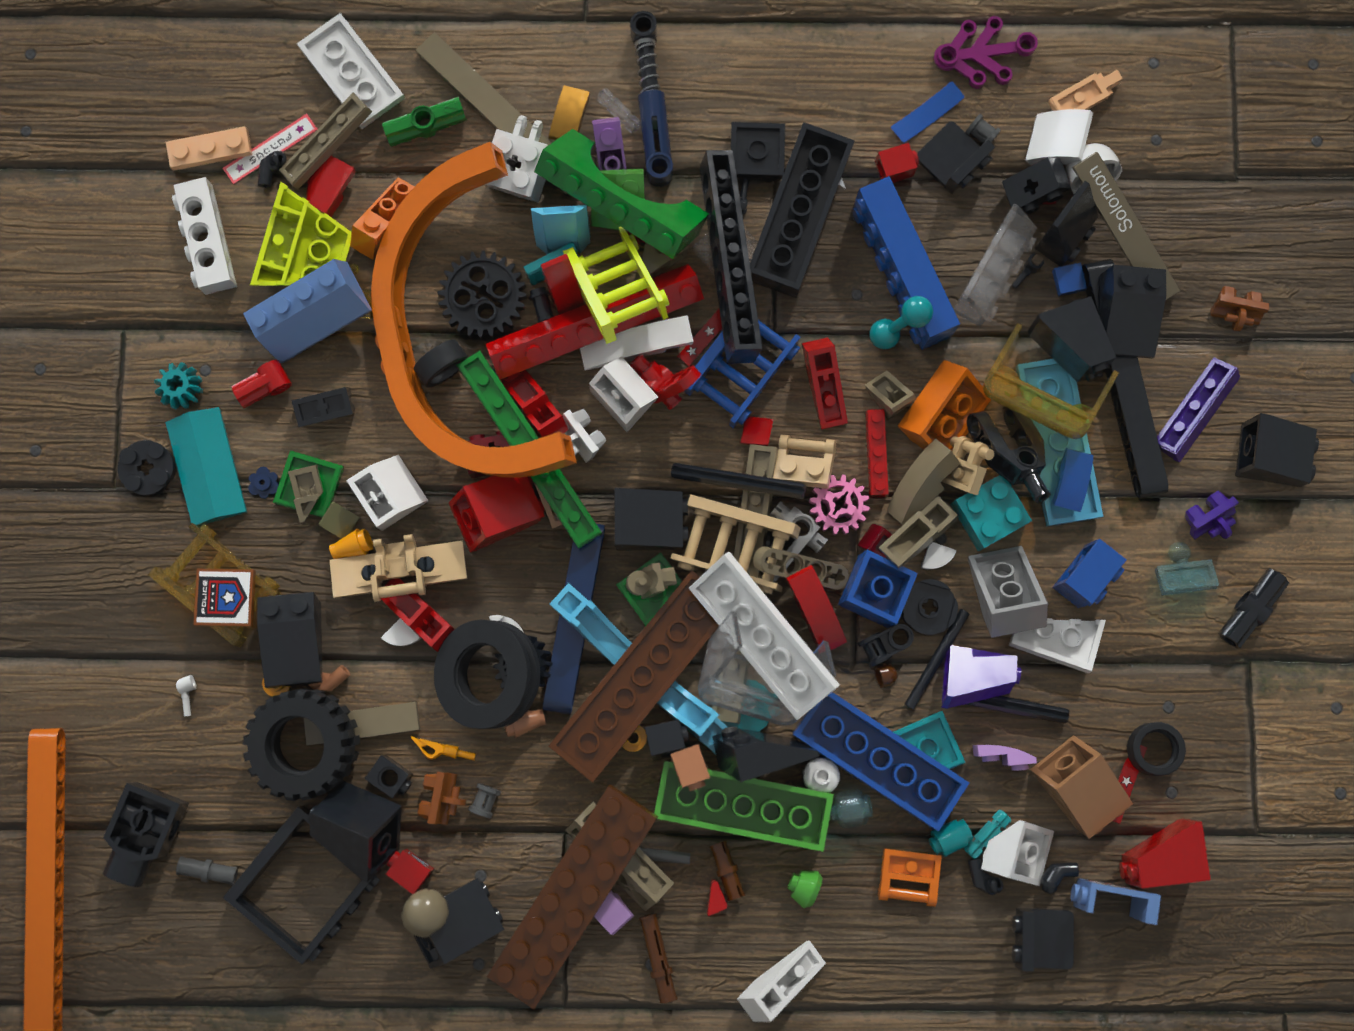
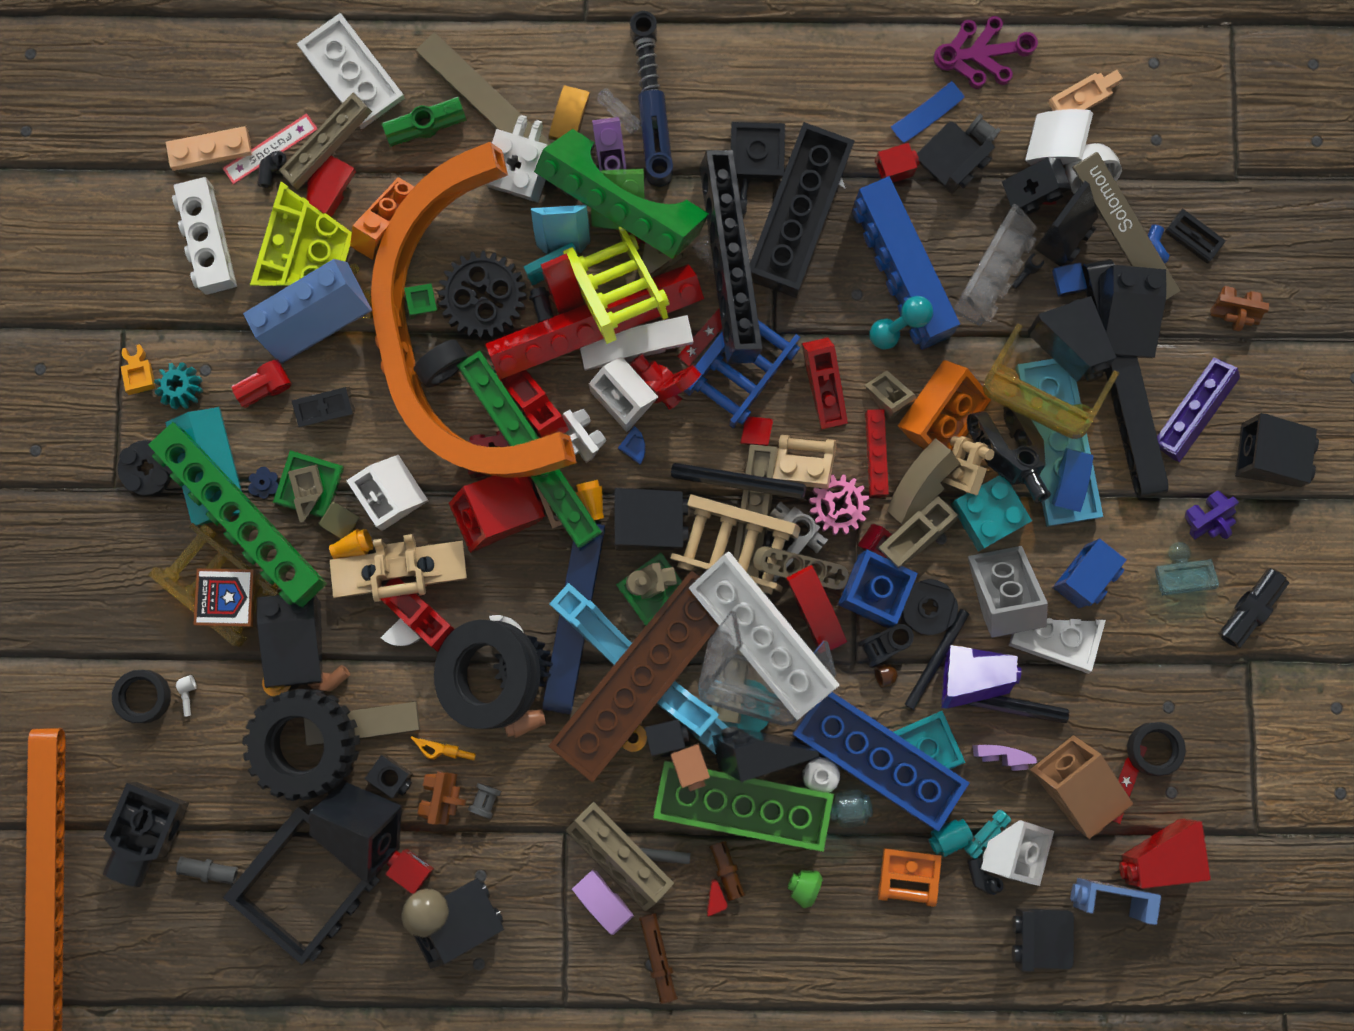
reddish brown plate [487,784,658,1009] -> none
white slope [737,941,826,1022] -> none
white tile [921,542,957,570] -> none
black arm [1041,862,1079,894] -> none
none -> black tyre [112,670,171,723]
none -> light orange plate [121,344,156,395]
none -> green brick [148,422,328,607]
none -> green panel [404,283,437,320]
none -> light orange cone [575,480,604,520]
none -> blue tile [618,426,646,465]
none -> blue arm [1148,224,1169,264]
none -> black tile [1164,208,1226,264]

